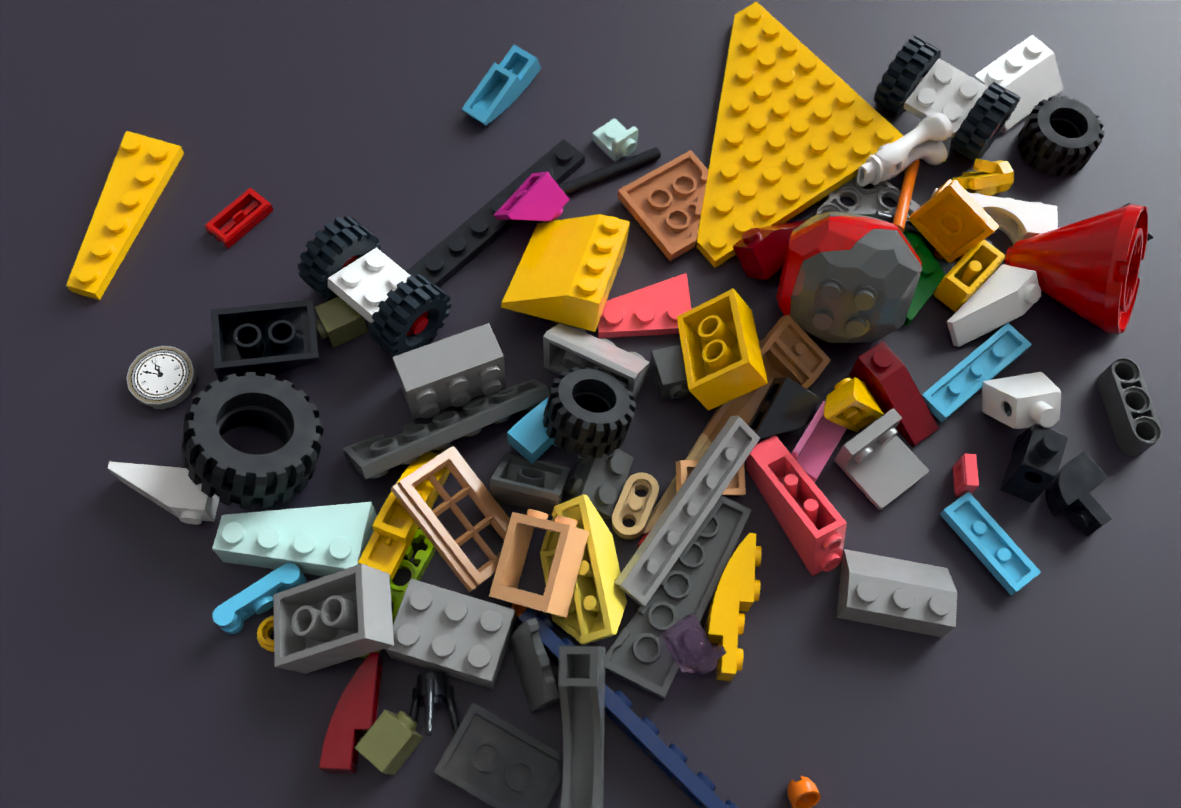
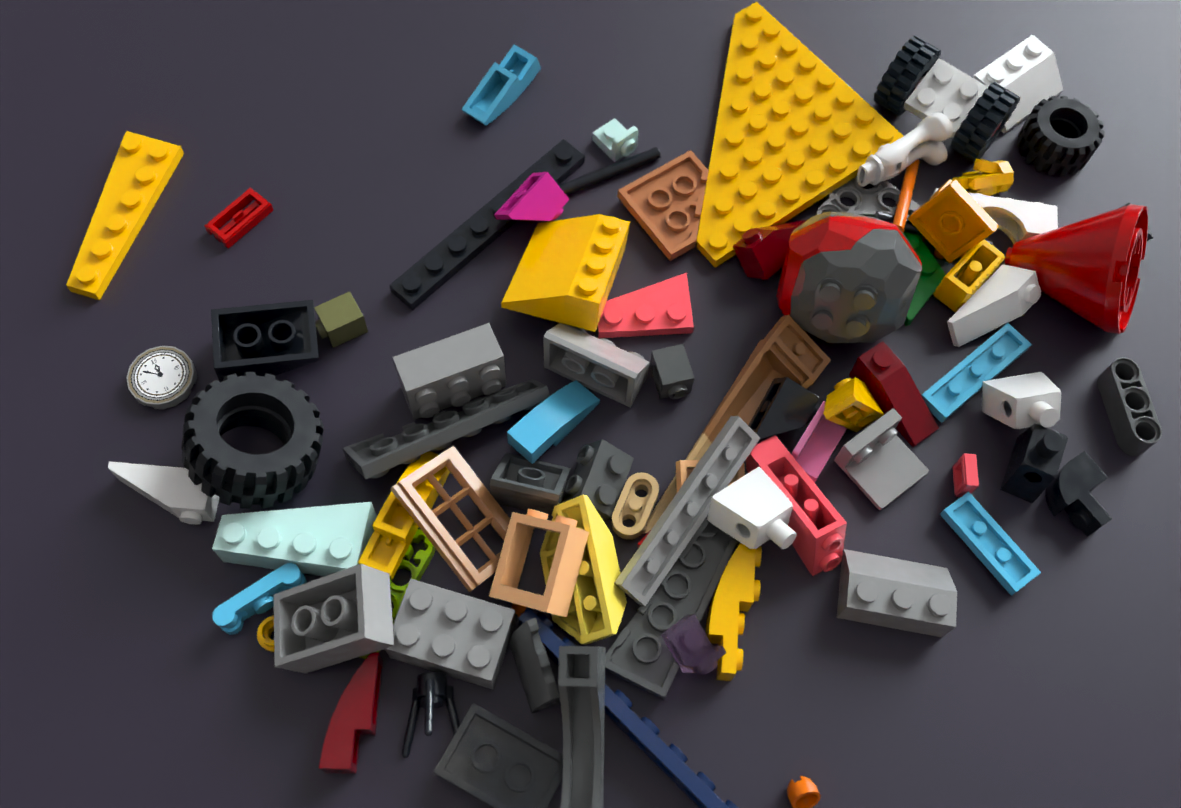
black plate [298,216,451,357] -> none
olive brick [355,710,423,775] -> none
black tyre [543,366,636,458] -> none
yellow brick [677,288,768,411] -> none
none -> white torso [707,467,797,550]

